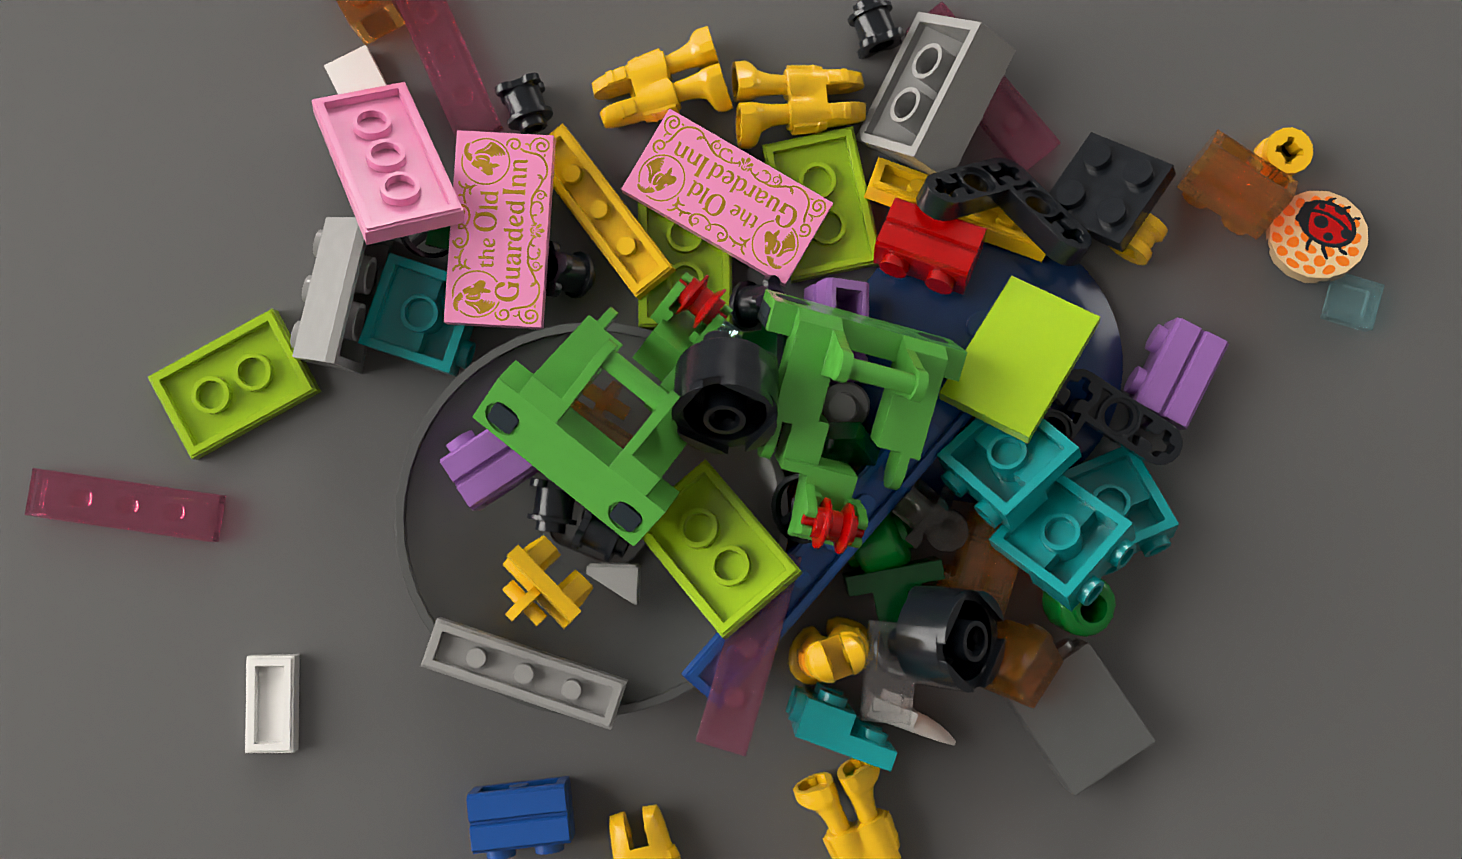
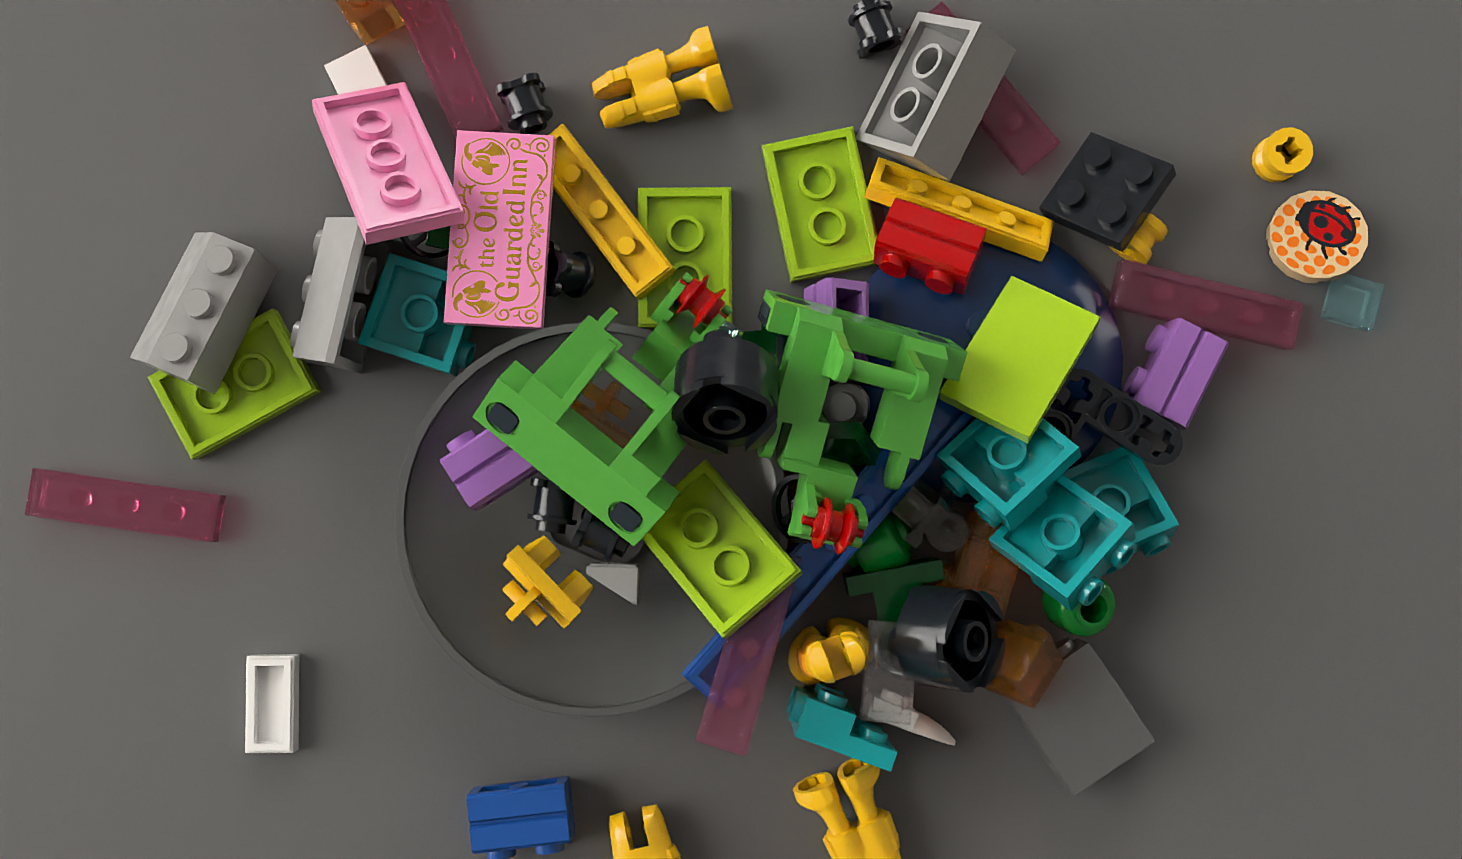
light grey tile [421,617,628,730] -> none
bright pink tile [621,109,833,287] -> none
black brick [729,275,789,328] -> none
yellow piece [732,60,866,149] -> none
black beam [916,157,1092,266] -> none
clear orange brick [1177,129,1298,239] -> none
none -> light grey slope [130,232,279,395]
none -> clear pink tile [1108,259,1303,350]

